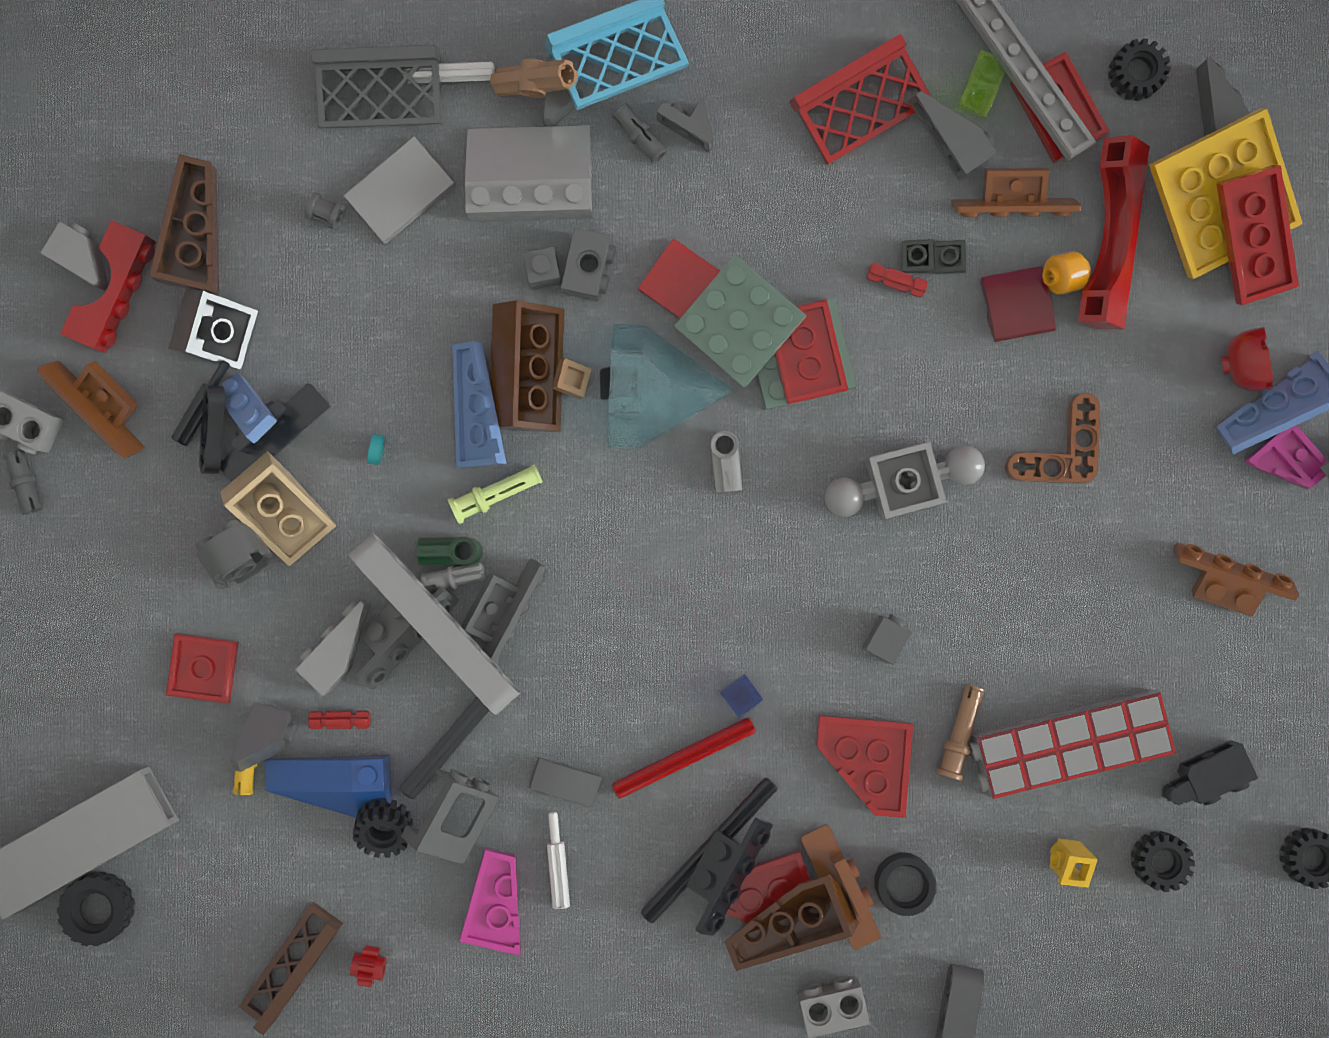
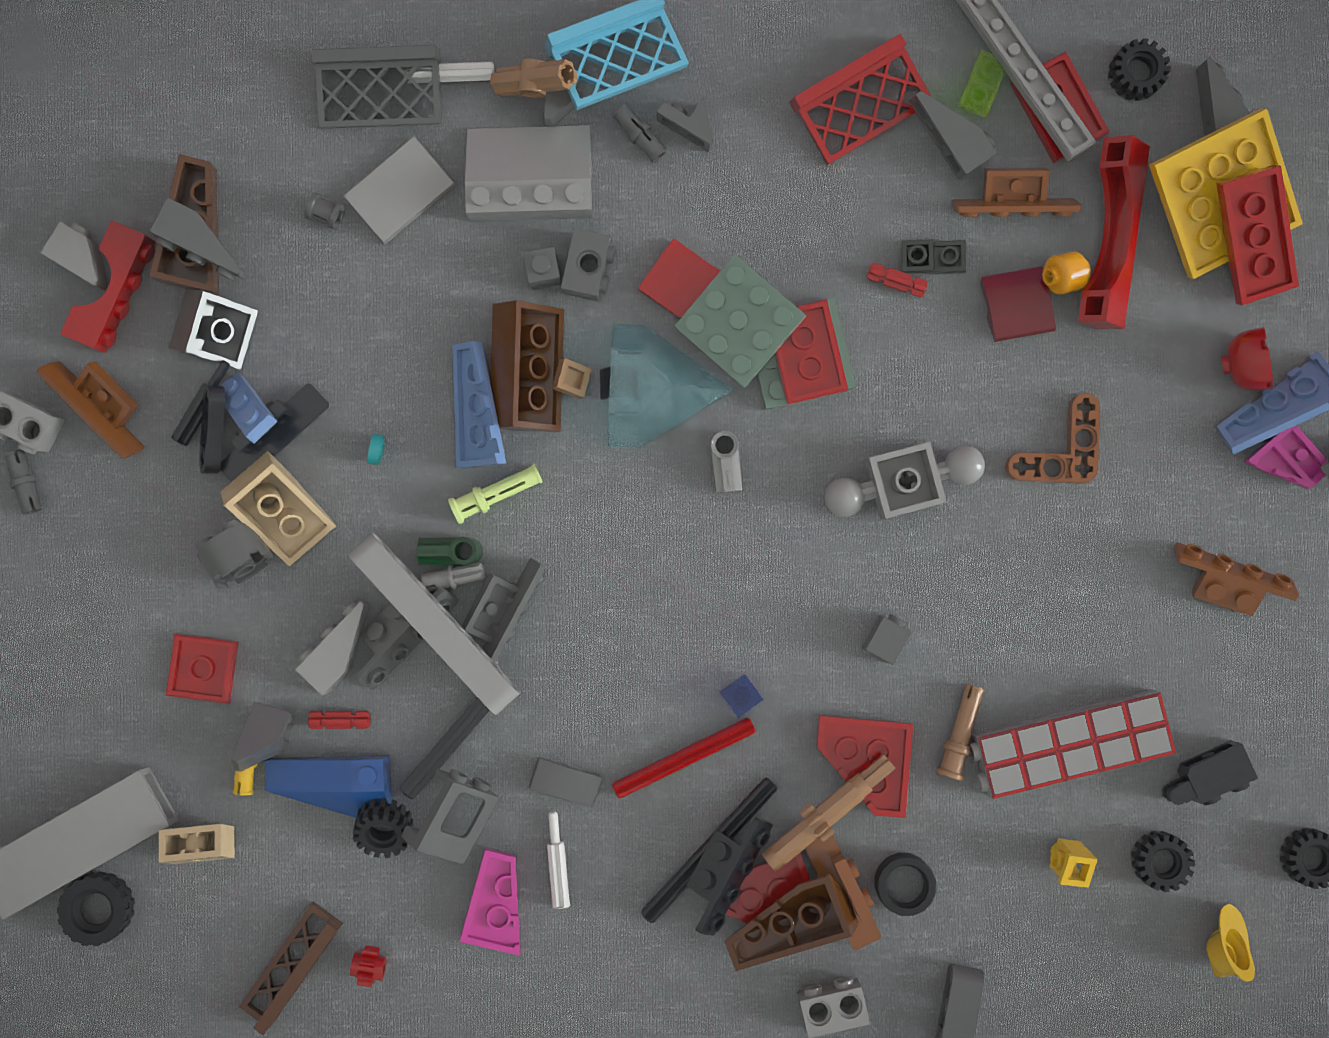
none -> dark grey slope [150,197,246,281]
none -> tan brick [159,824,235,864]
none -> medium nougat piece [762,754,896,872]
none -> yellow piece [1206,904,1255,982]

